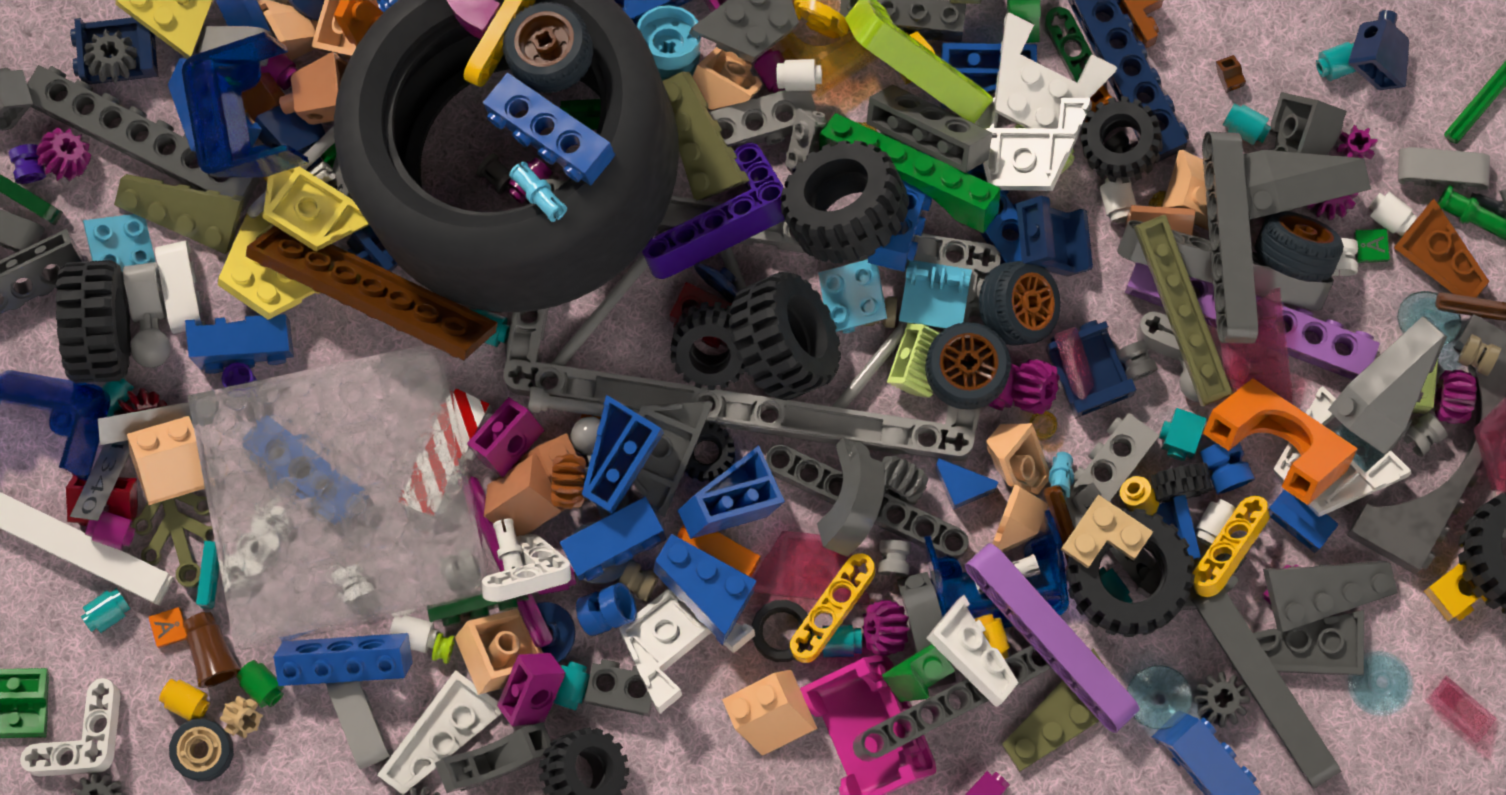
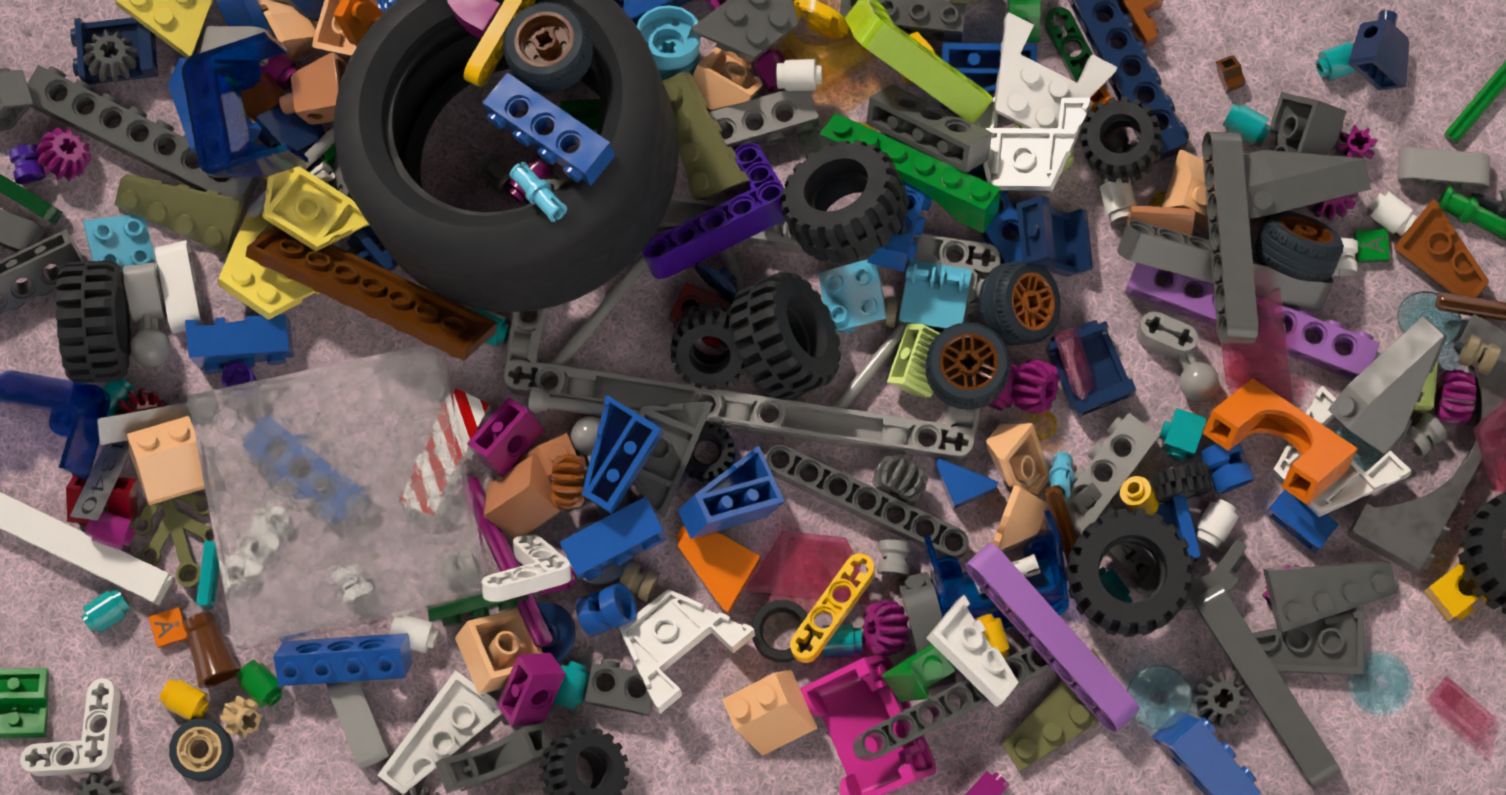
lime bush [432,632,455,664] -> none
white pin [493,519,523,571] -> none
blue wedge [654,534,757,646] -> none
light grey hinge [785,108,827,172] -> none
dark grey arch [817,437,885,557] -> none
tan plate [1061,494,1153,568] -> none
flat silver wheel [1116,340,1158,382] -> none
olive tile [1133,214,1233,406] -> none
yellow beam [1193,496,1270,597] -> none

